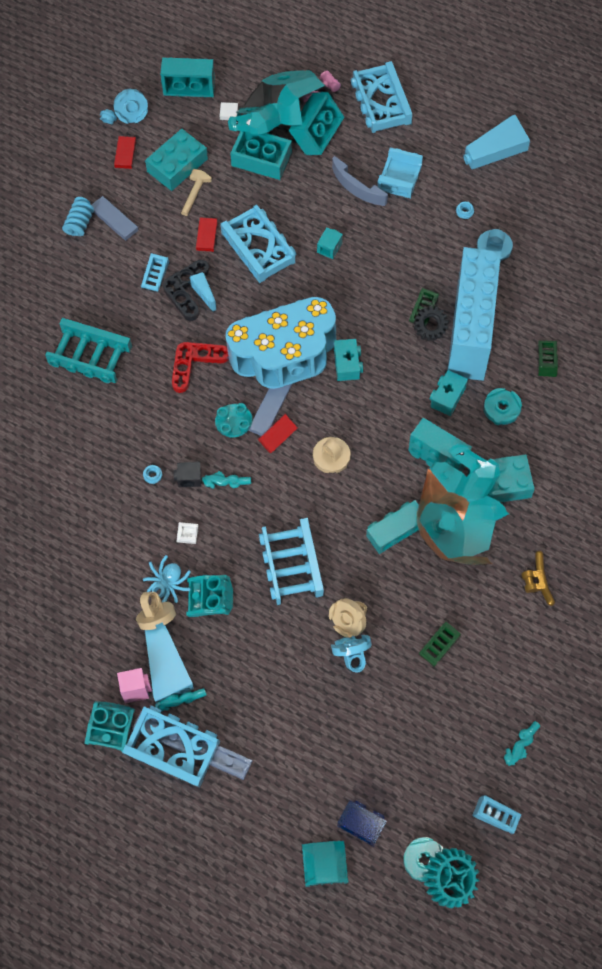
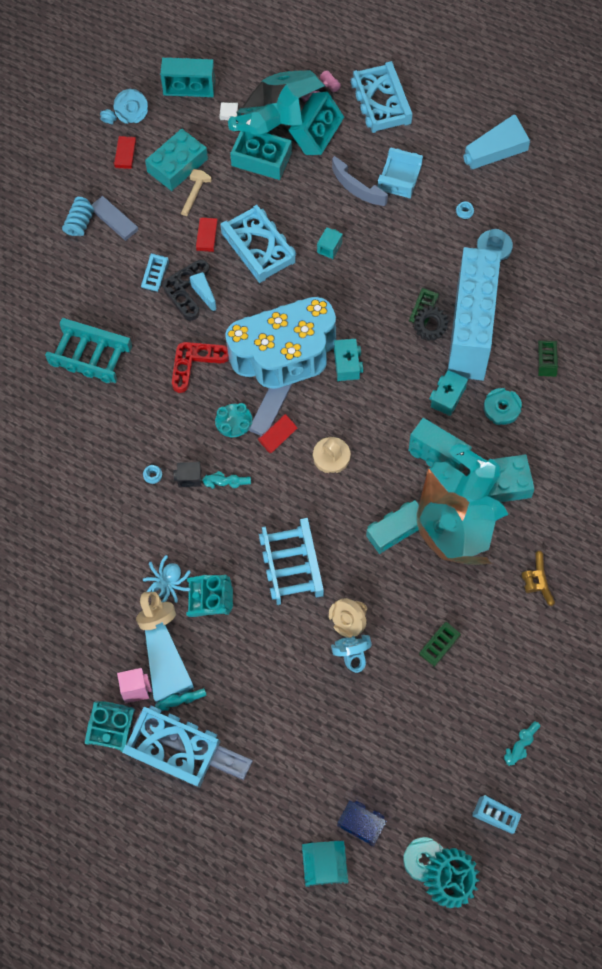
white tile [177,522,199,544] -> none

